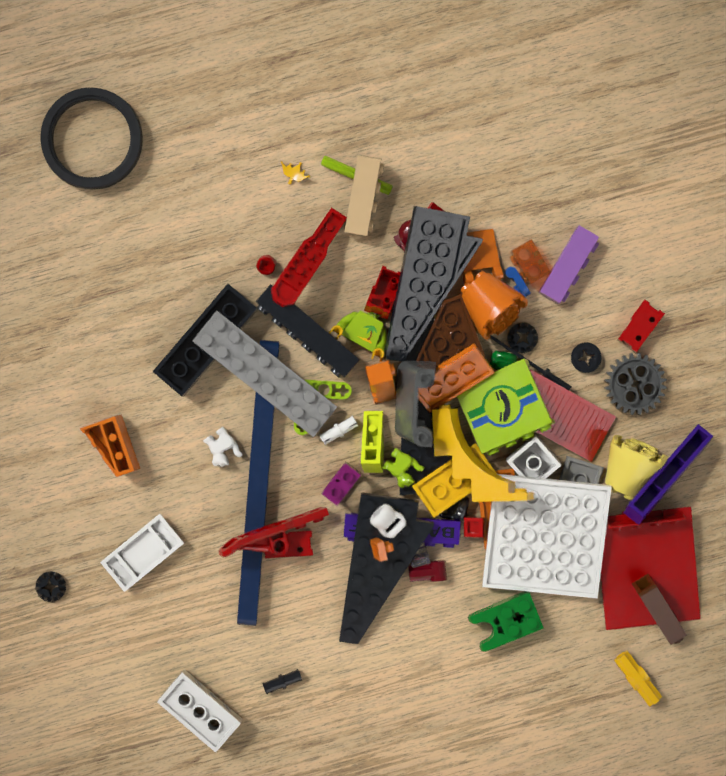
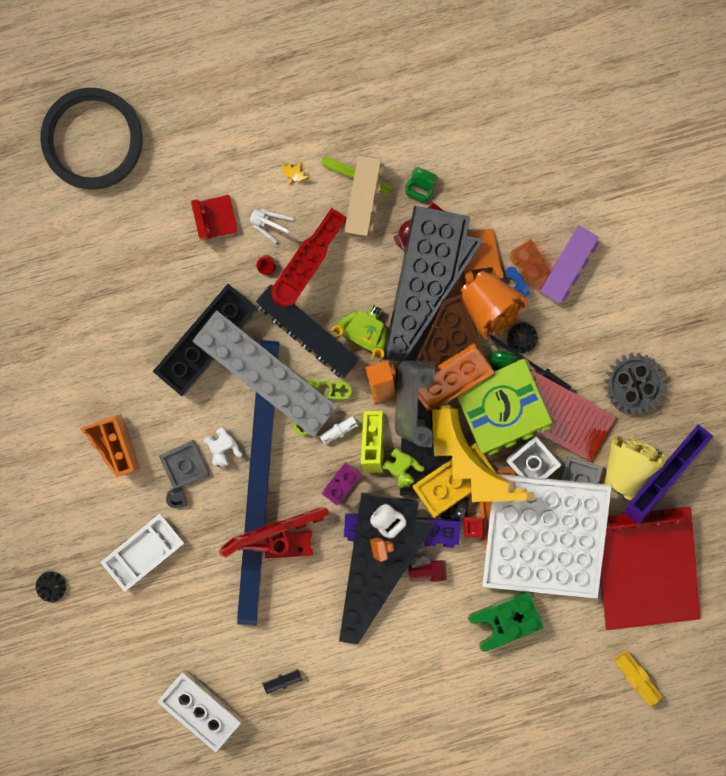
red piece [364,265,400,319] -> none
black gear [571,342,602,373] -> none
red piece [617,299,665,353] -> none
reddish brown slope [632,574,687,645] -> none
none -> flat silver tile [159,440,210,488]
none -> black tile [166,487,188,508]
none -> red bracket [191,195,238,241]
none -> white plant [249,209,294,244]
none -> green piece [405,167,437,203]

